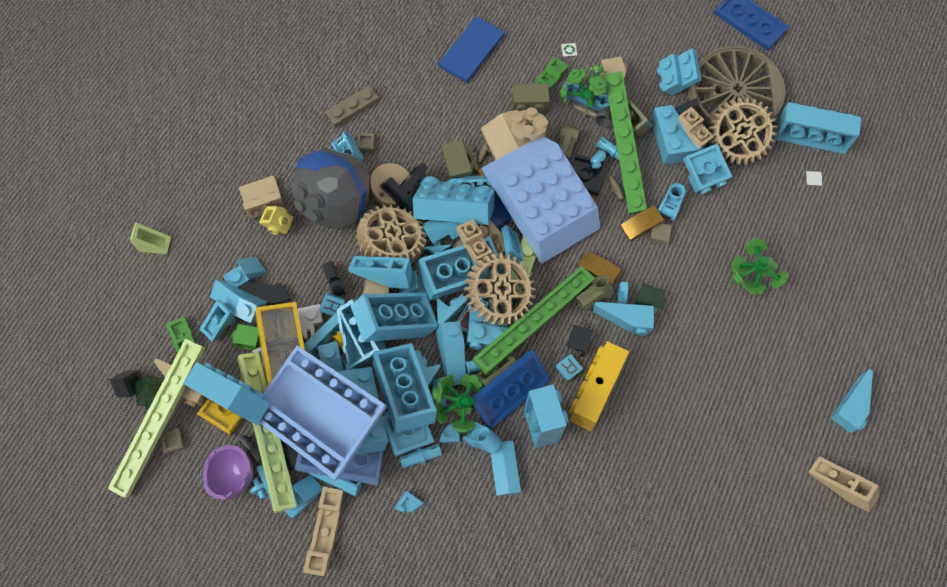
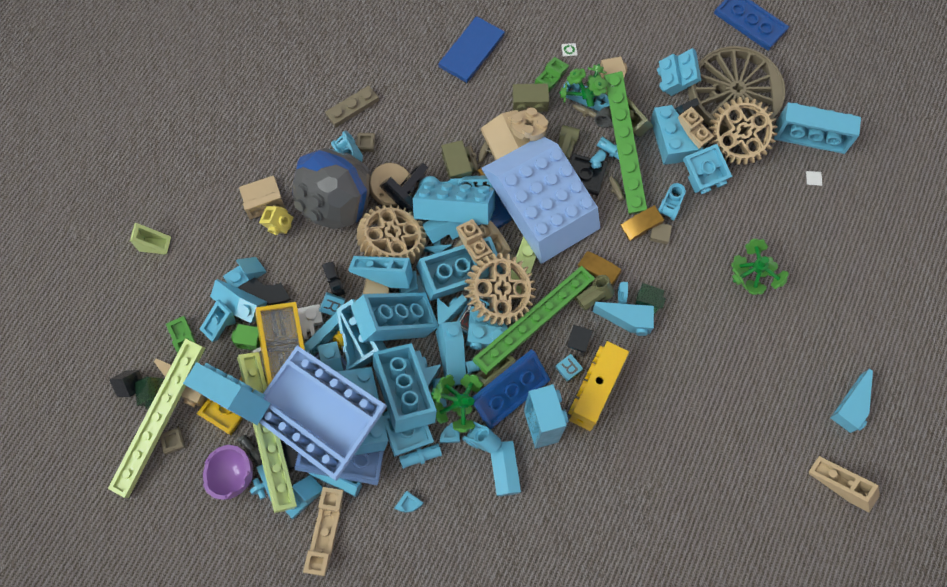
medium azure tile [501,225,523,263] -> none

